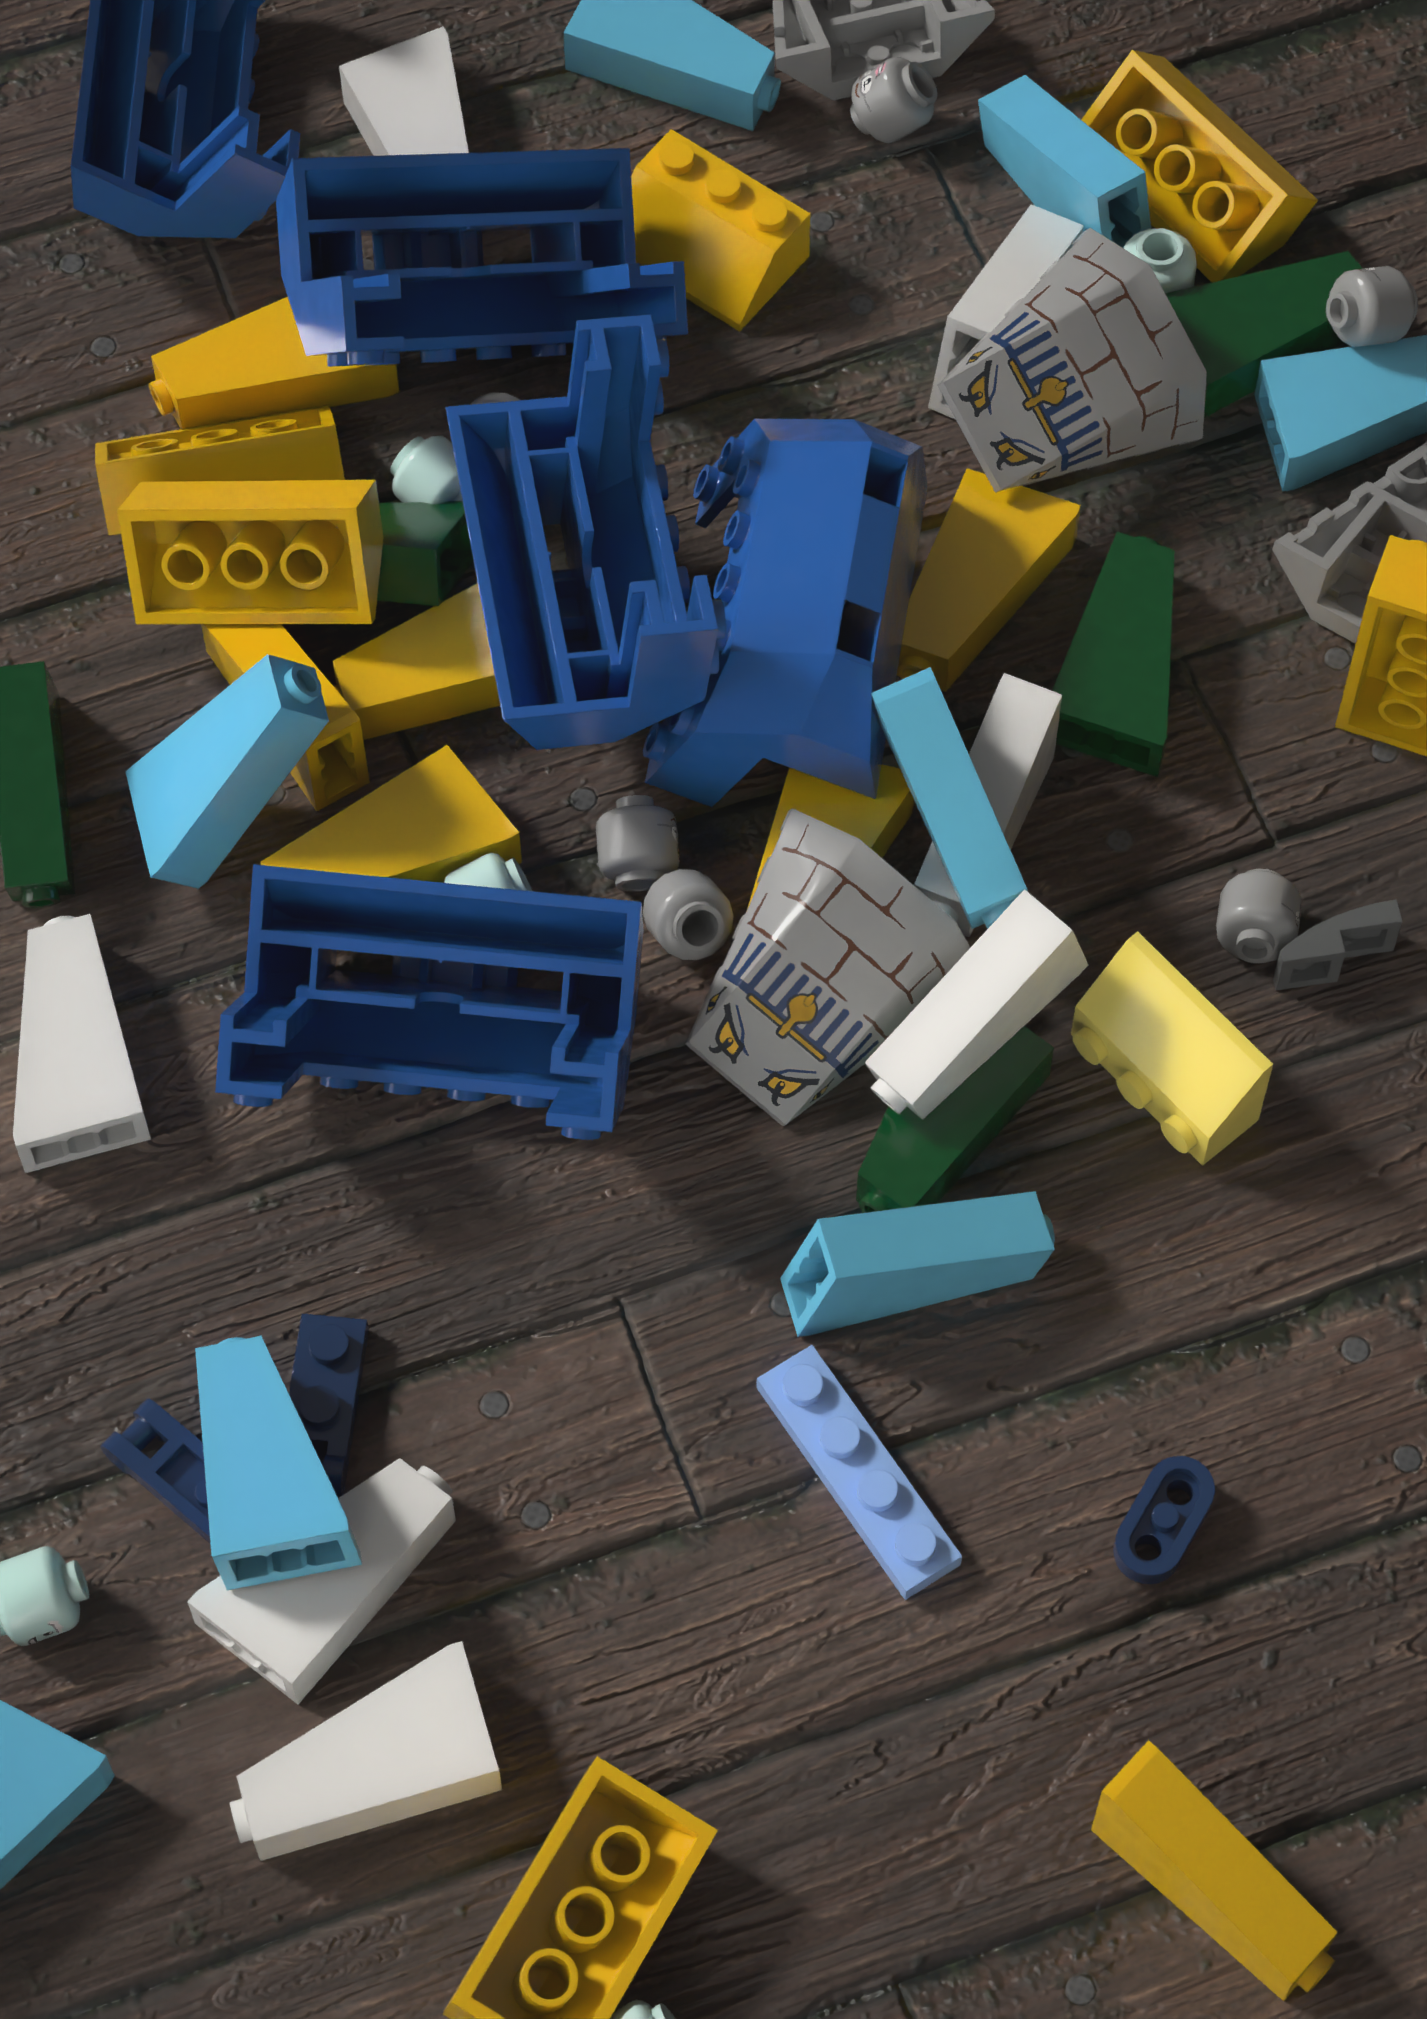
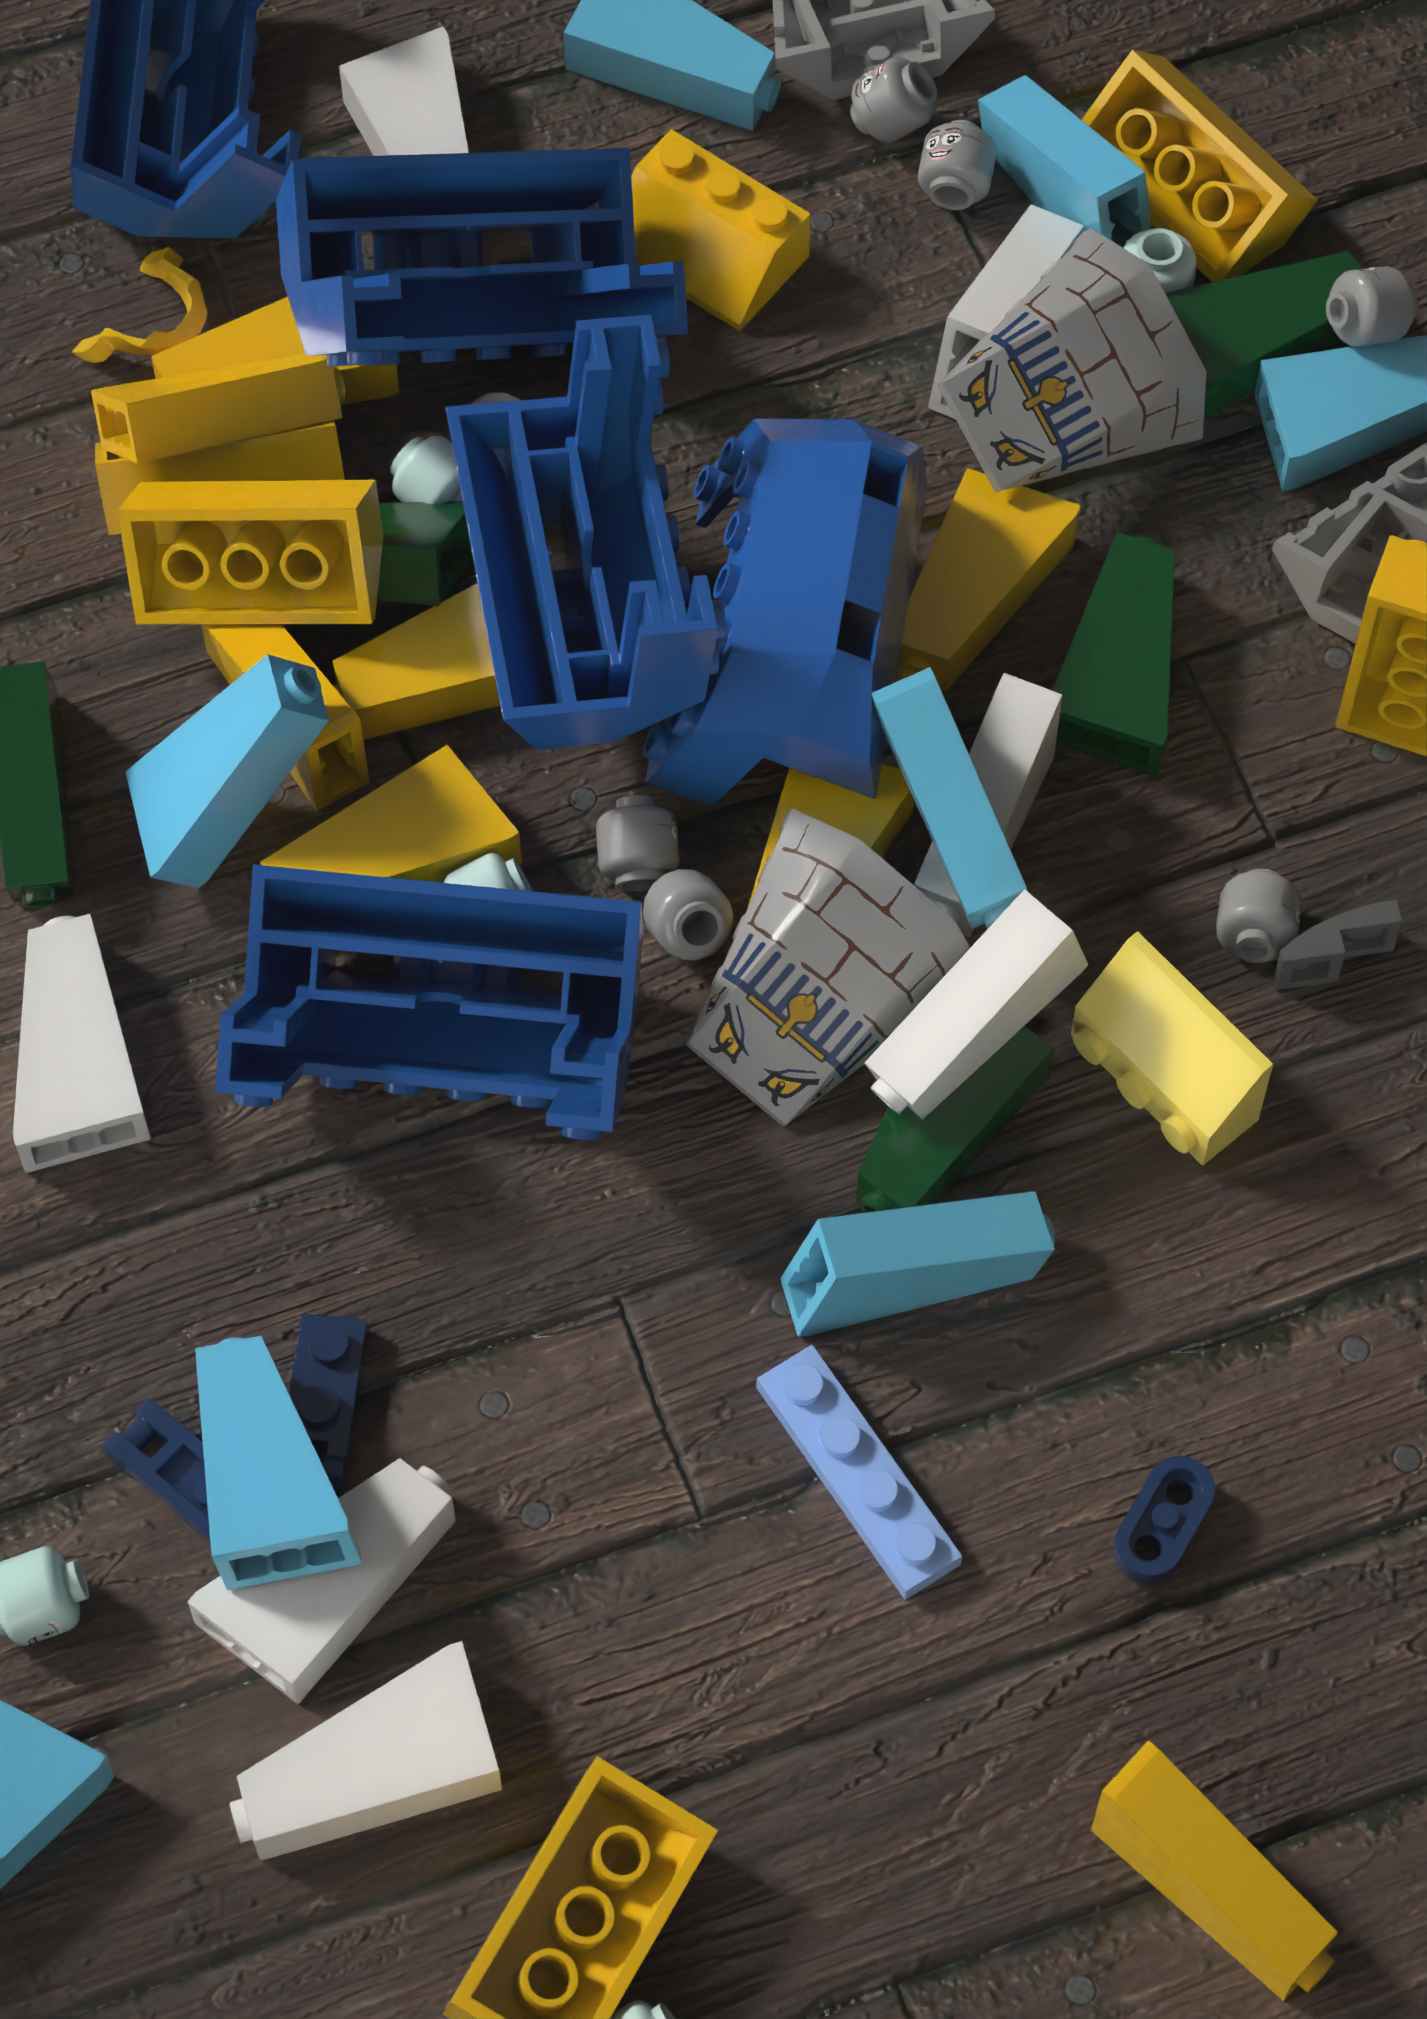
none -> yellow helmet [72,247,207,363]
none -> yellow slope [91,354,345,464]
none -> light grey head [918,120,997,210]

